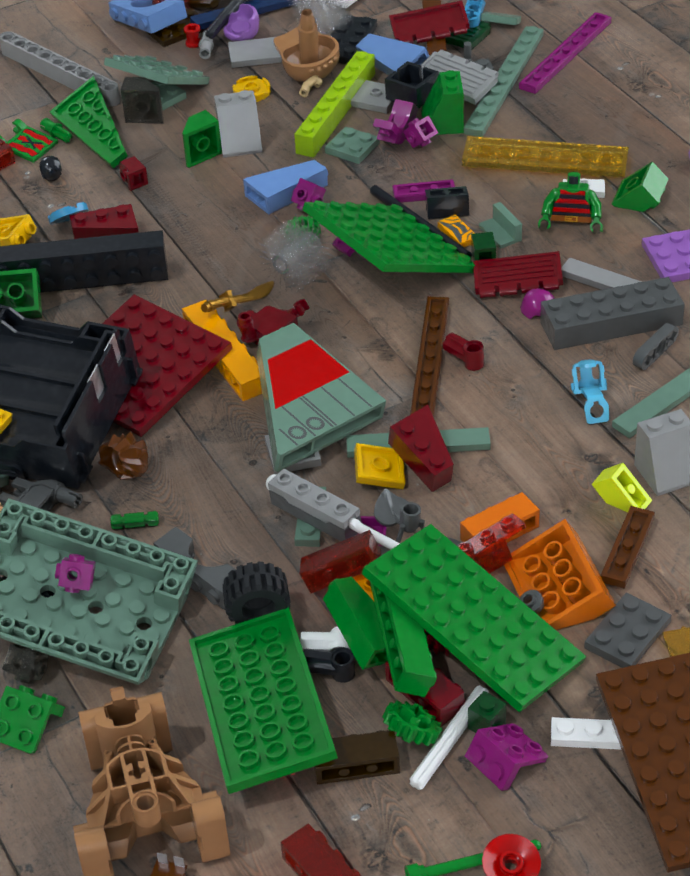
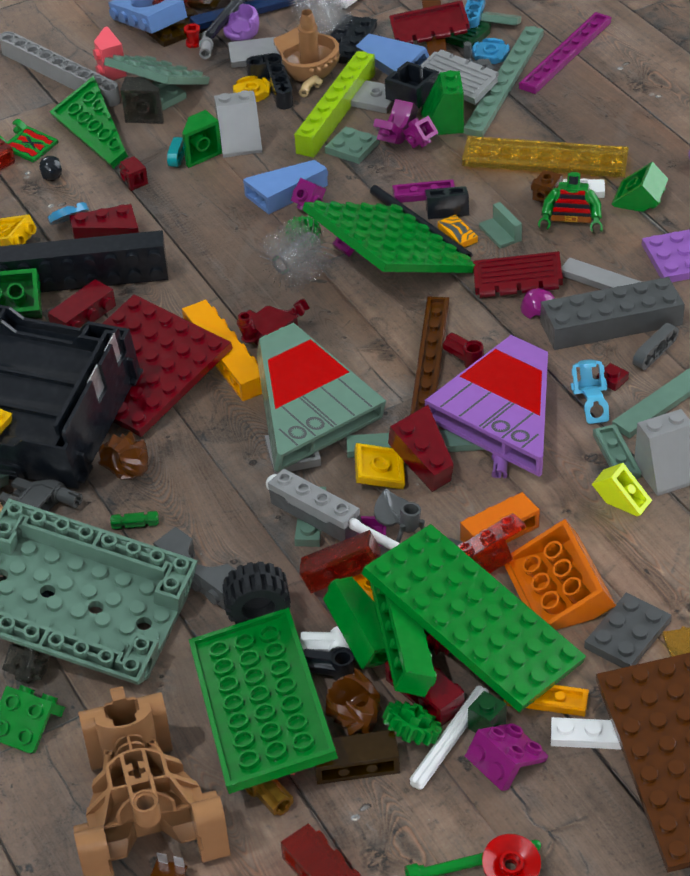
green axle [40,118,73,143] -> none
magenta brick [55,554,96,593] -> none
pearl gold sword [201,281,274,312] -> none
dark green brick [471,232,496,261] -> none
dark grey plate [520,590,544,614] -> none
reddish brown plate [600,506,655,589] -> none
none -> dark red brick [48,279,116,328]
none -> coral slope [93,26,127,80]
none -> teal beam [167,137,185,167]
none -> pearl gold piece [245,779,293,816]
none -> black beam [246,53,293,110]
none -> reddish brown hair [325,668,382,735]
none -> medium lavender slope [425,335,548,477]
none -> dark azure tile [472,38,509,64]
none -> medium lavender pin [492,453,509,478]
none -> light orange tile [504,685,589,717]
none -> reddish brown brick [531,170,563,203]
none -> sand green tile [593,424,641,479]
none -> dark red plate [596,363,629,391]

